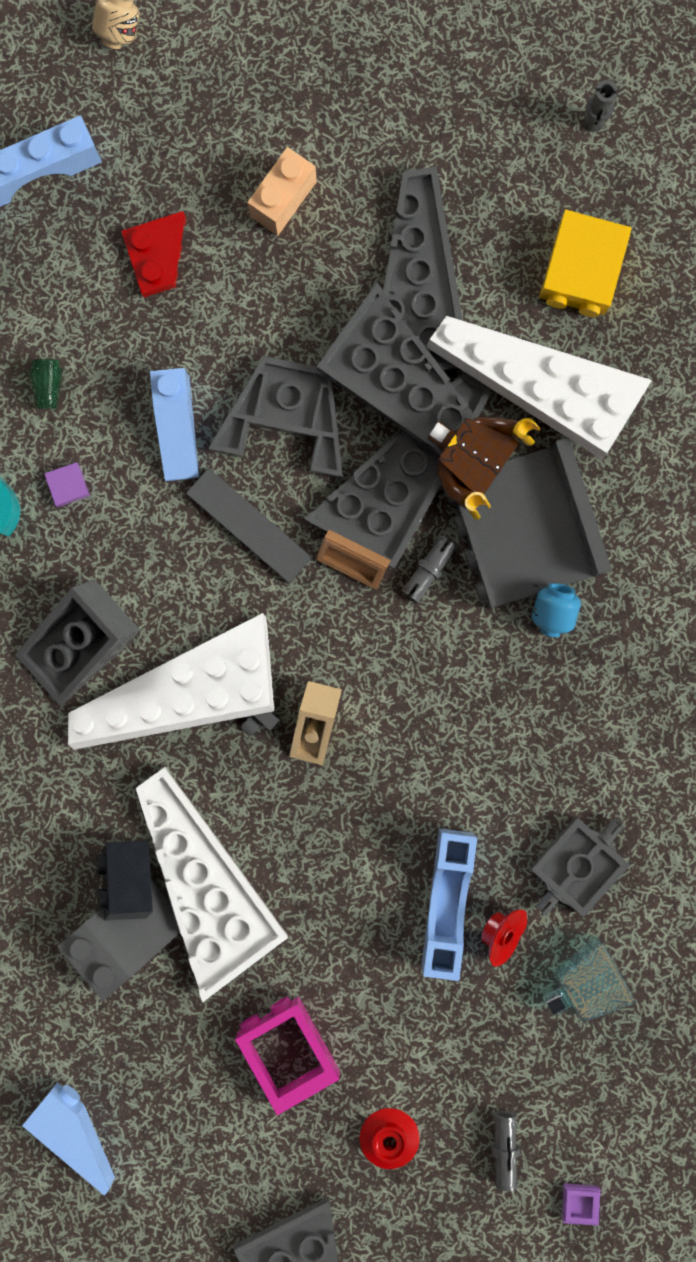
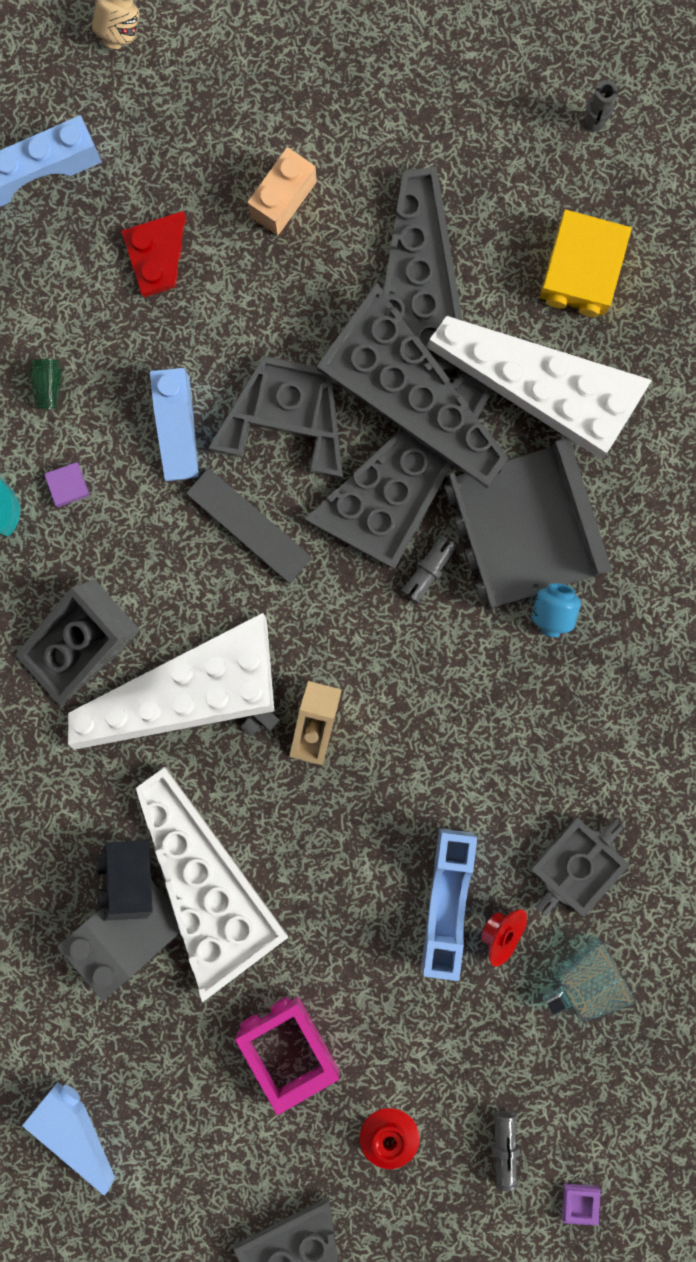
medium nougat tile [315,530,391,590] -> none
reddish brown torso [428,417,540,520] -> none

